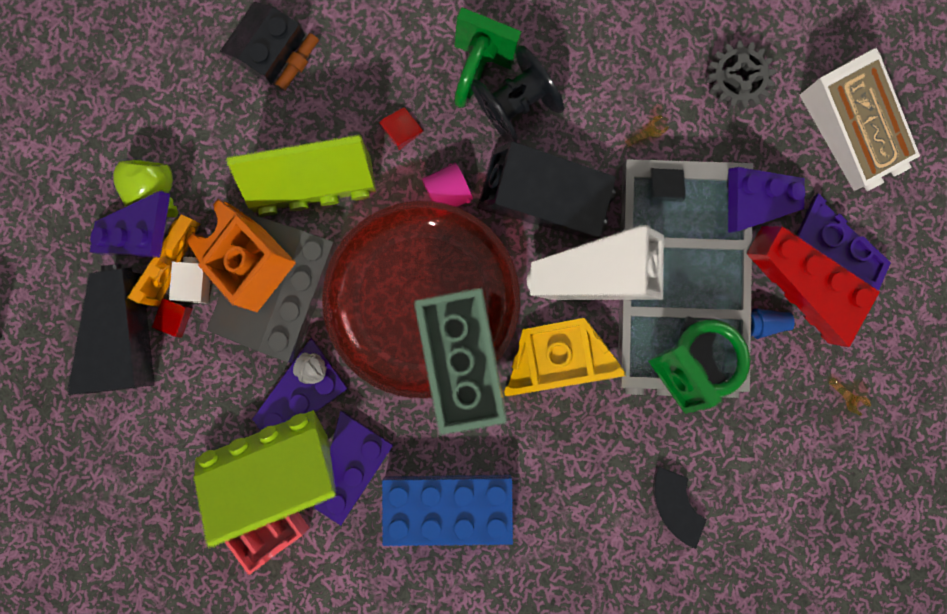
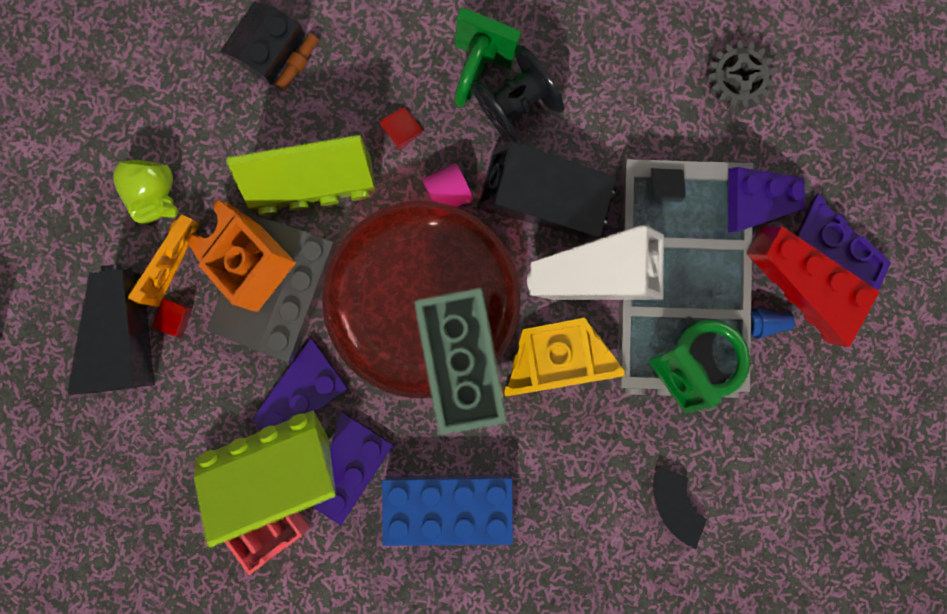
dark purple wing [90,191,170,258] -> none
white brick [169,257,210,304] -> none
light grey plate [293,352,327,384] -> none
clear yellow hand [624,115,669,148] -> none
slope [799,48,920,191] -> none
clear yellow hand [828,377,871,415] -> none

